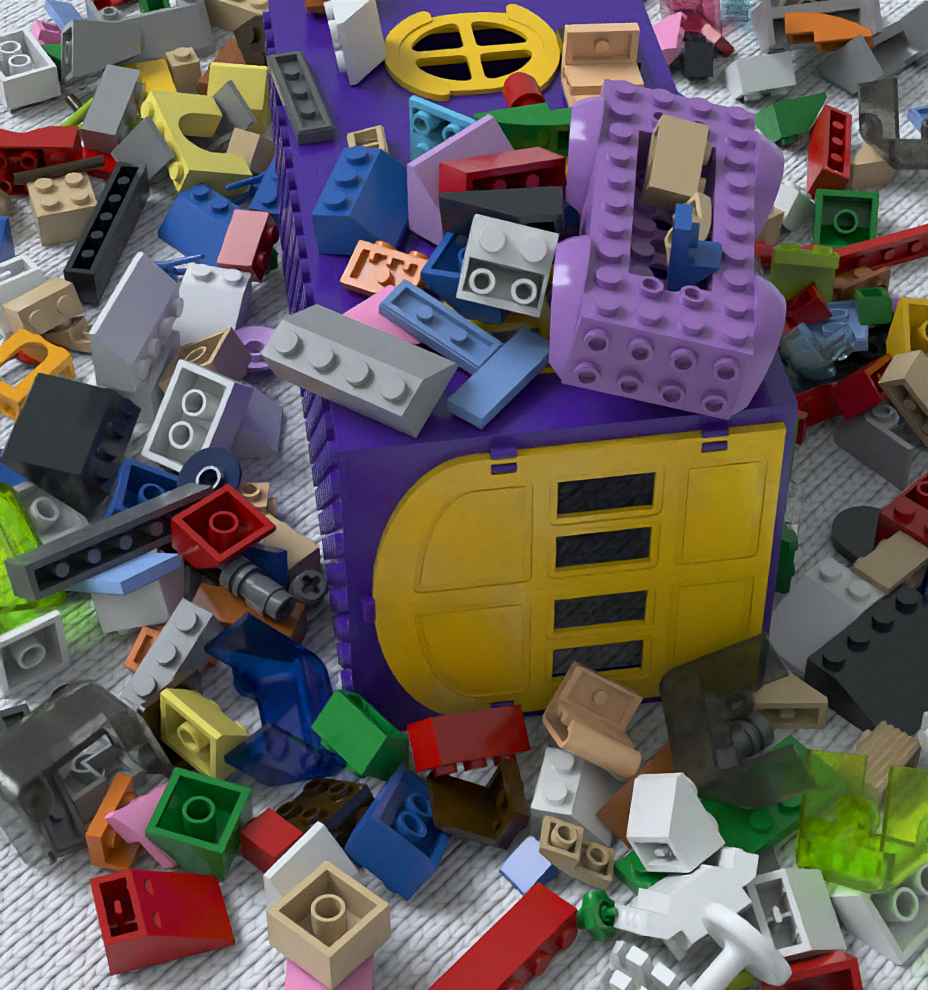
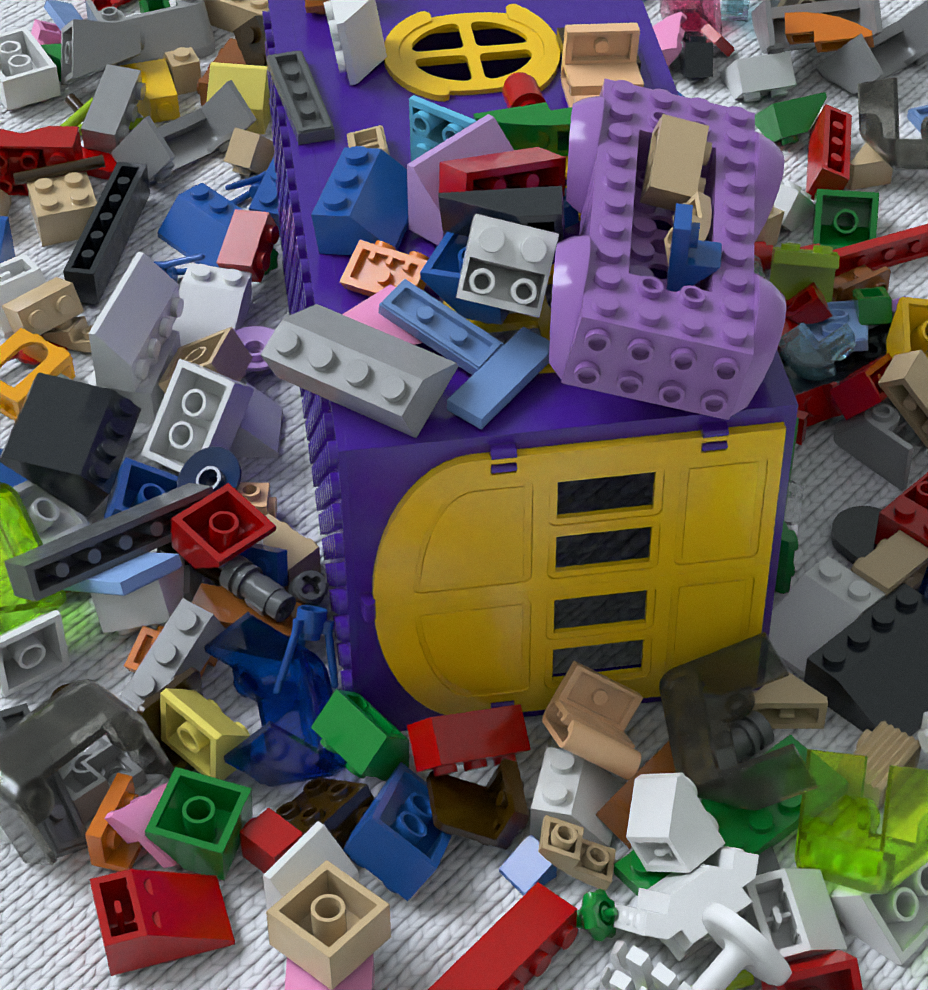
light yellow arch [140,90,253,197] -> none
none -> blue plant [273,605,339,695]

